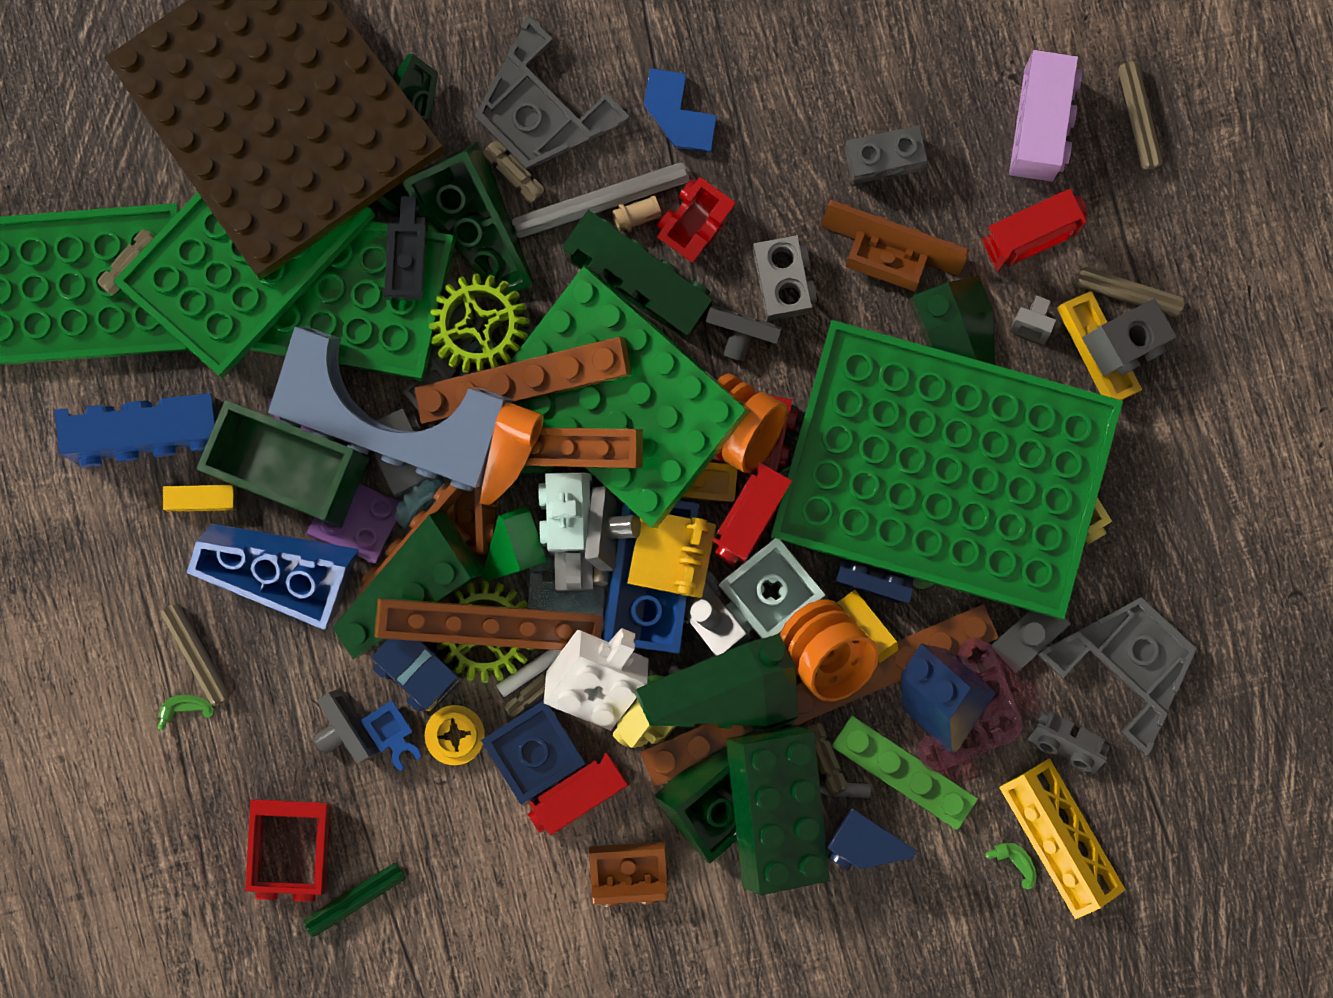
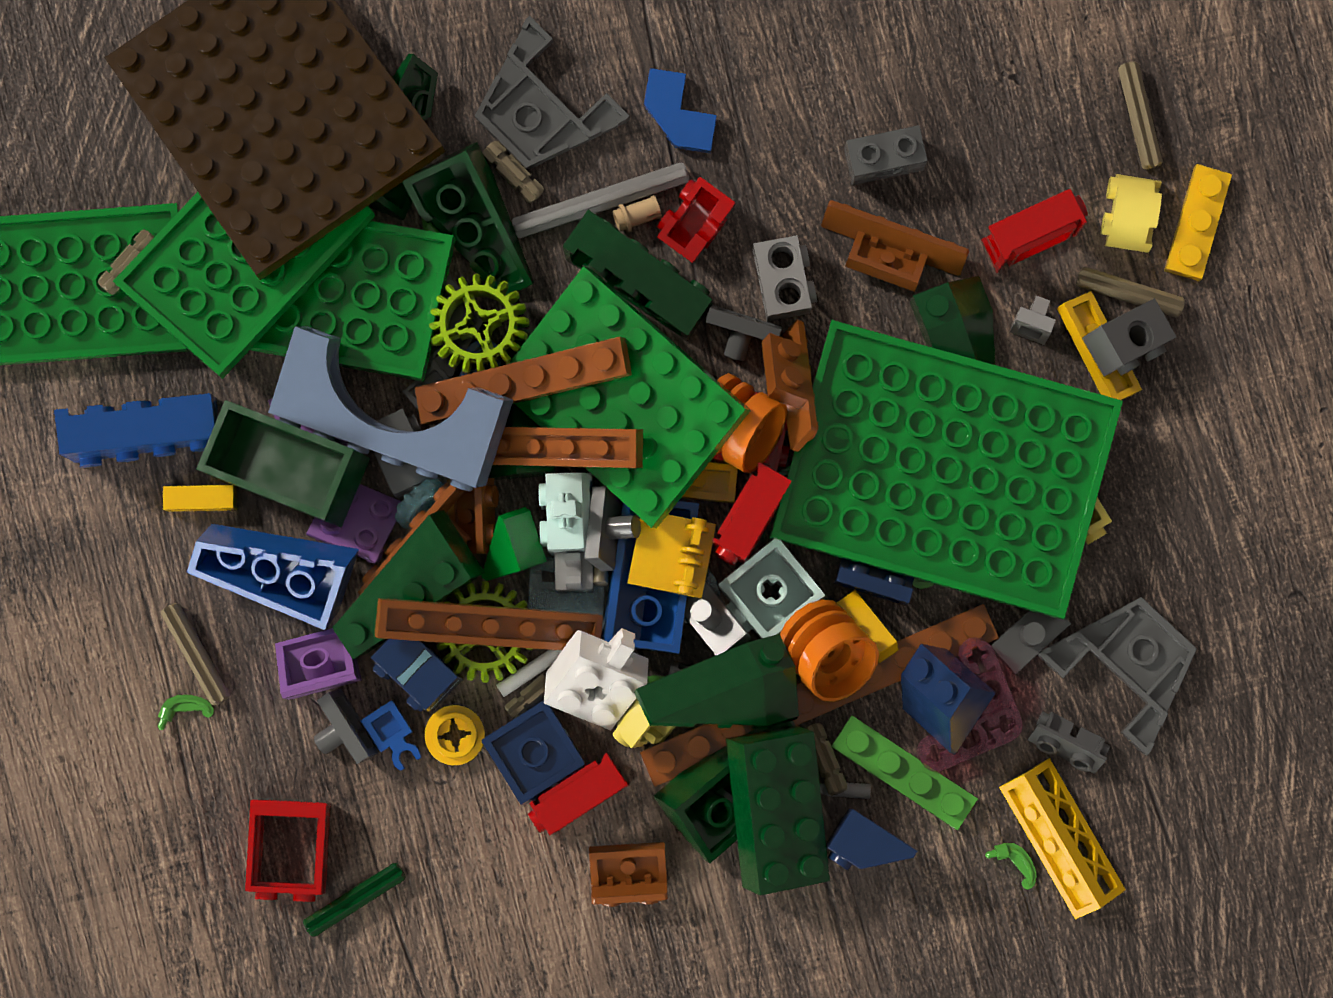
black hinge [384,196,428,301] -> none
orange piece [479,402,544,505] -> none
lavender brick [1009,50,1082,182] -> none
none -> medium lavender slope [275,628,362,700]
none -> dark orange bracket [762,319,818,452]
none -> light yellow cylinder [1101,174,1162,253]
none -> yellow plate [1164,164,1232,282]

